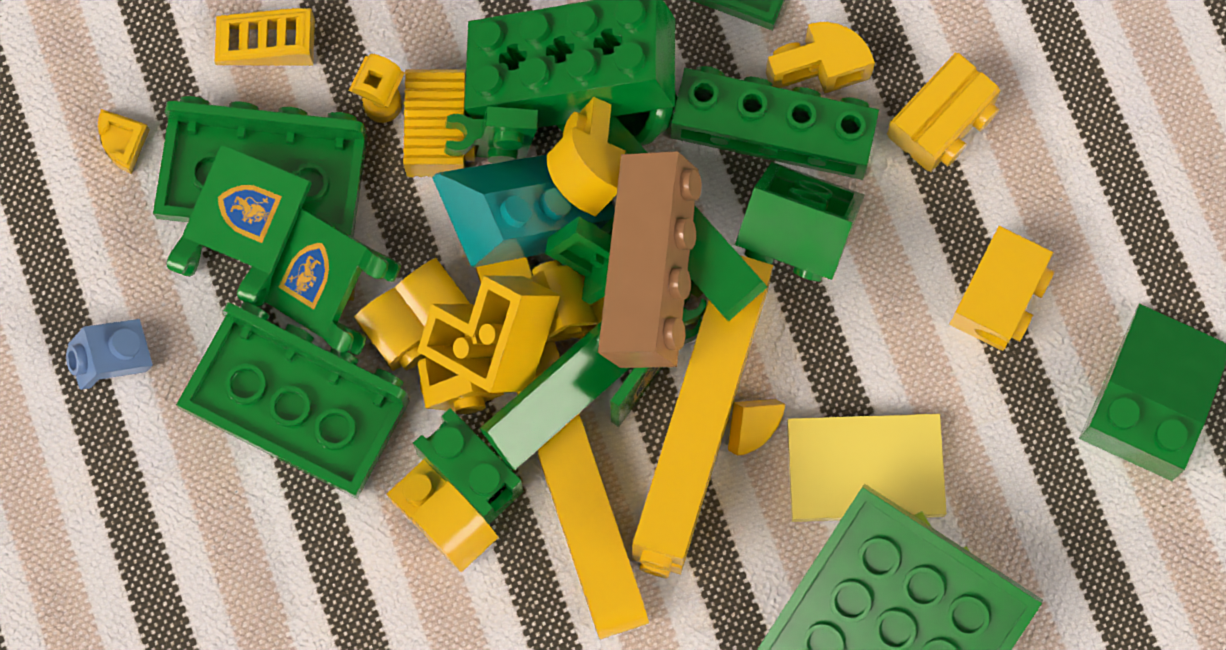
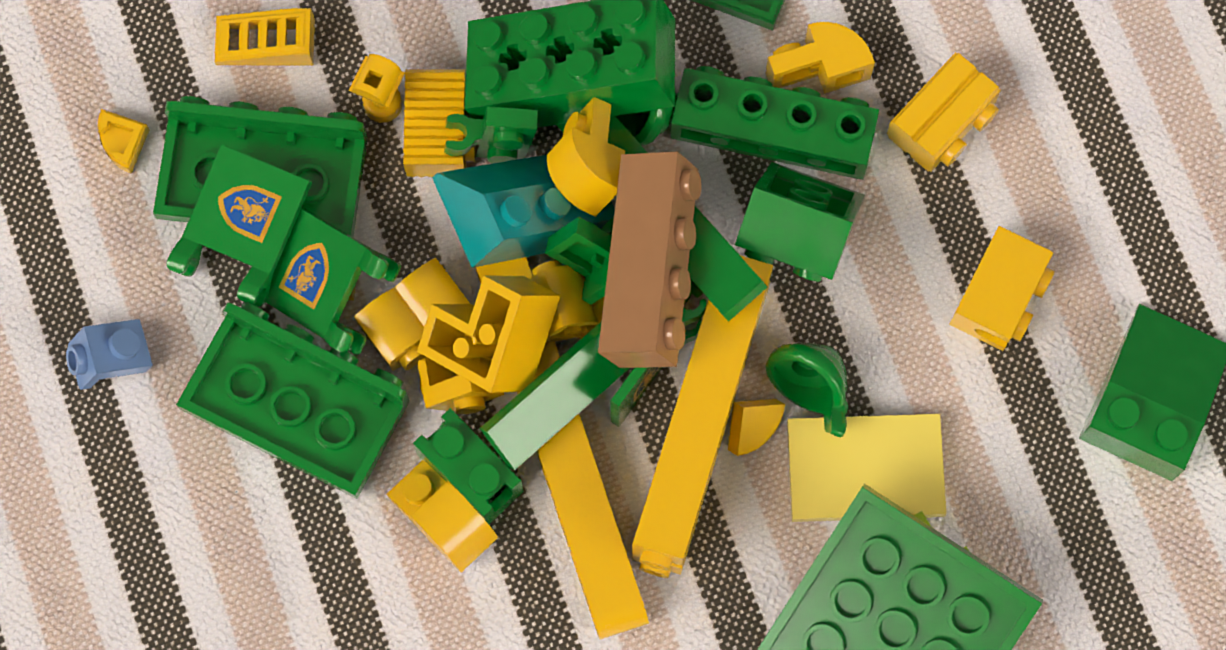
none -> green hat [765,342,848,437]

